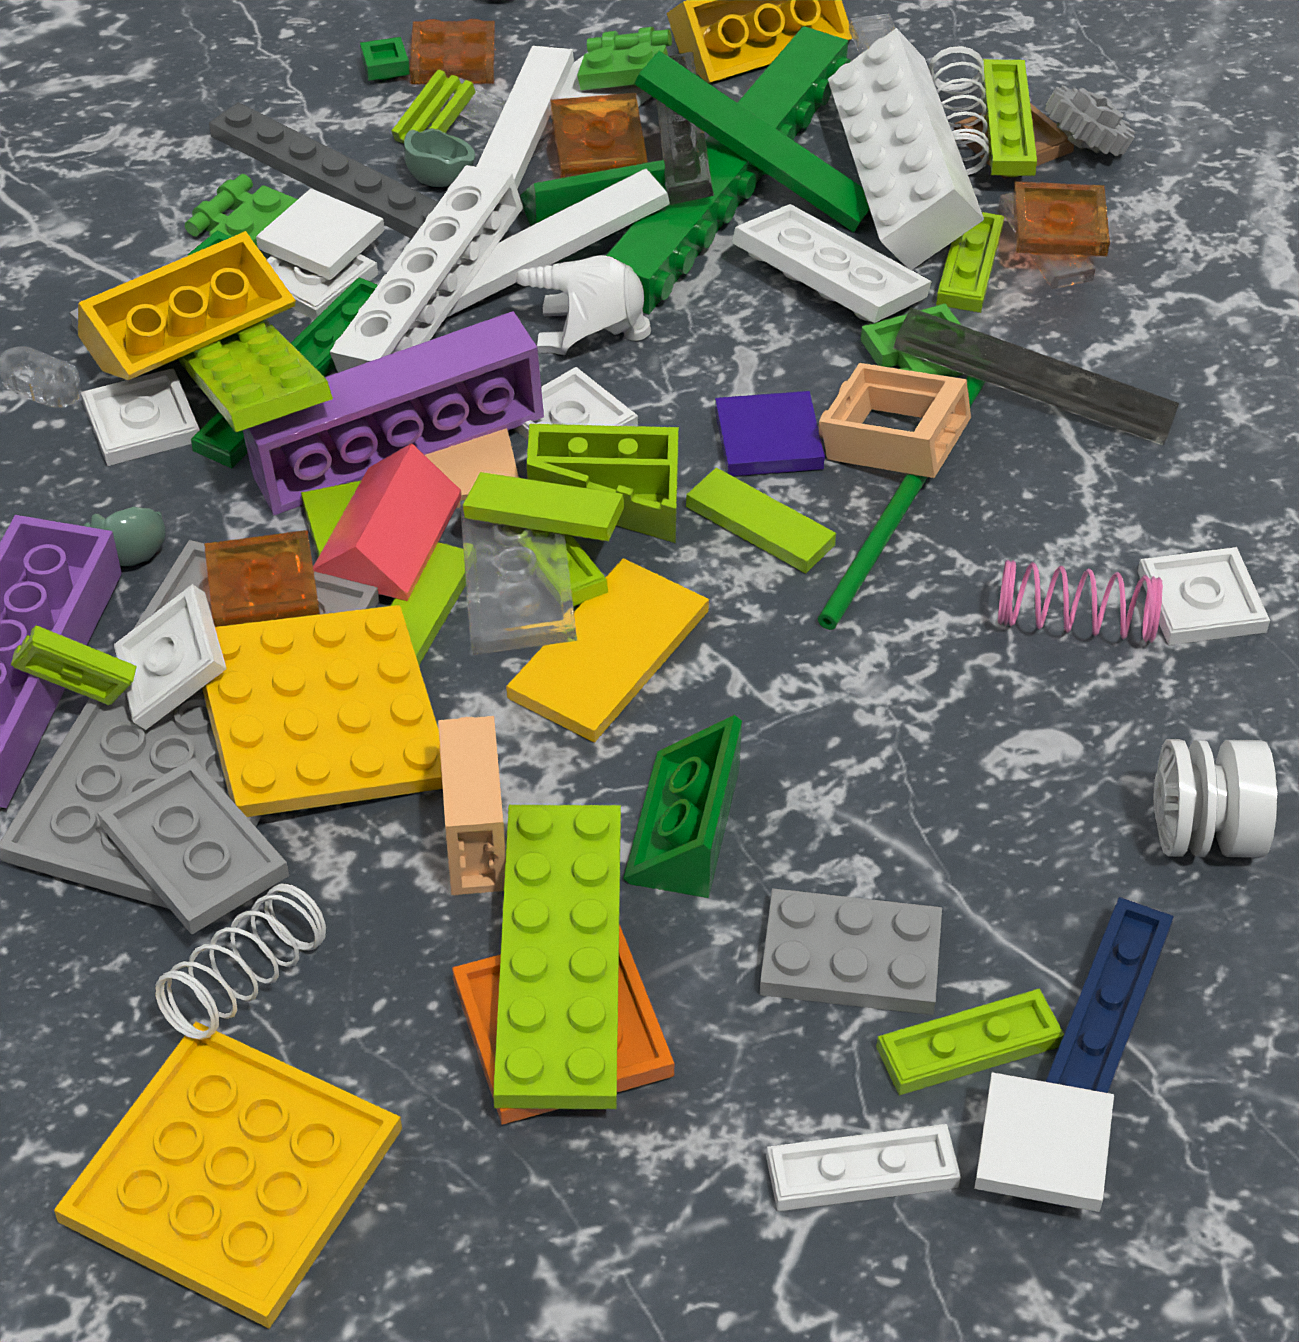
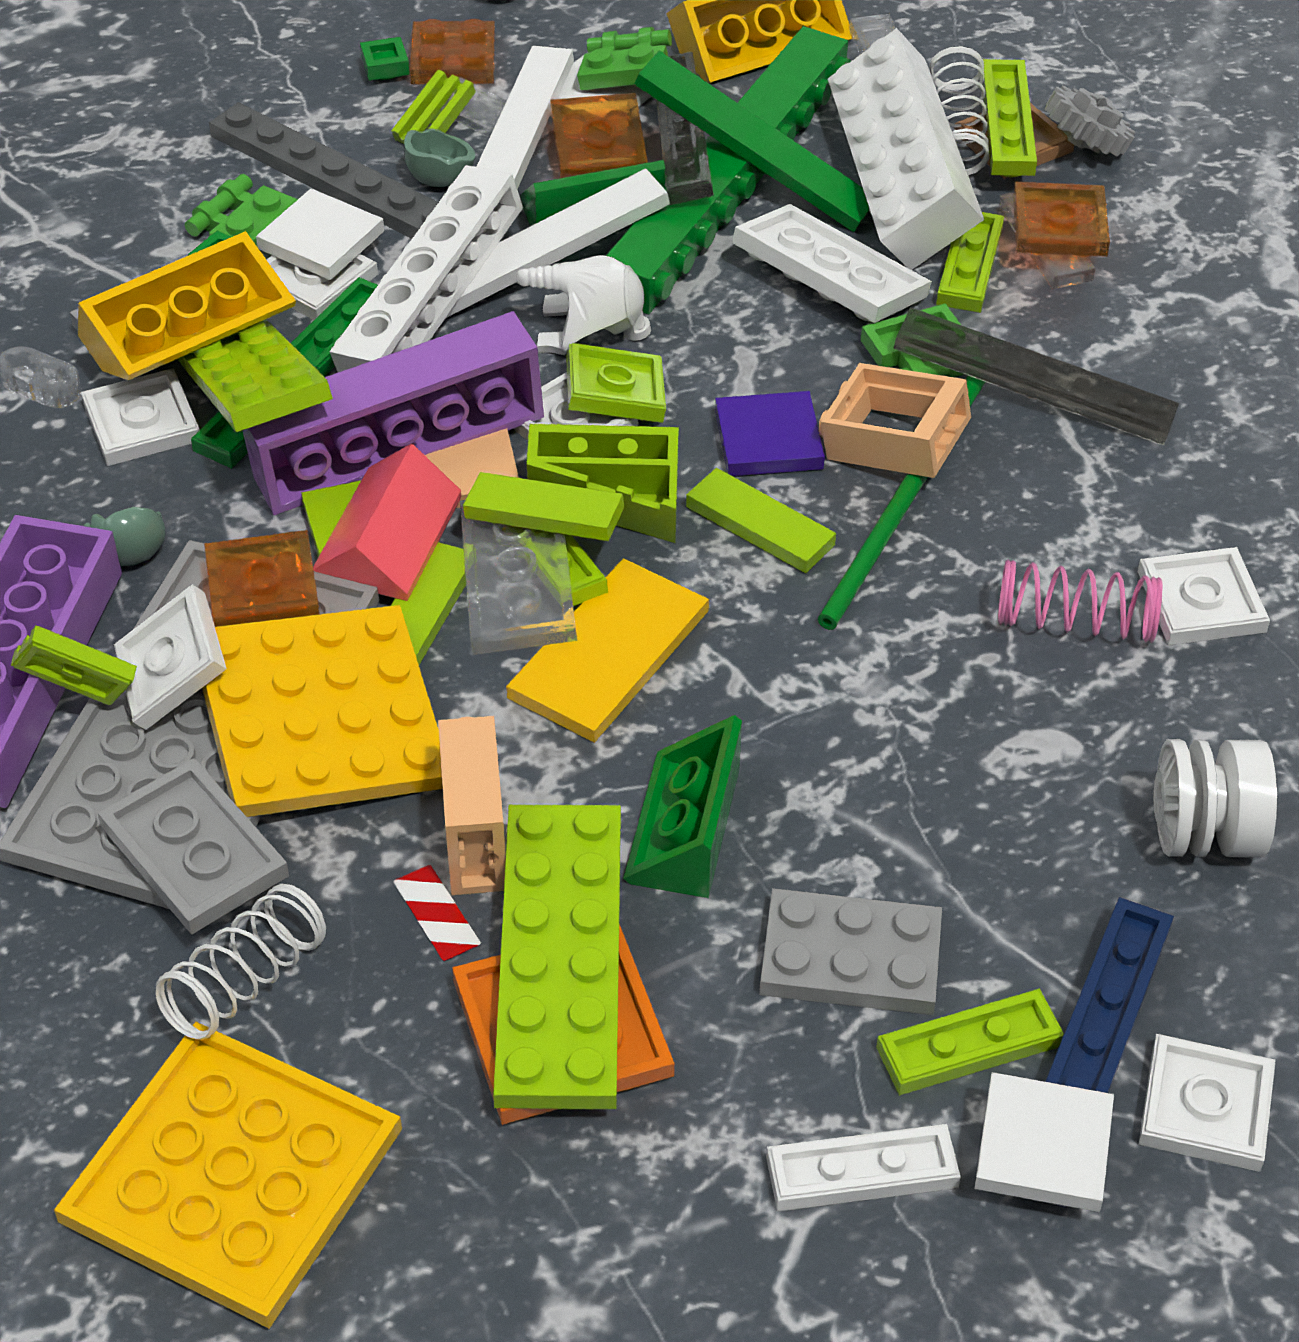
none -> sticker [394,865,481,961]
none -> lime tile [566,343,666,423]
none -> white tile [1138,1034,1275,1172]

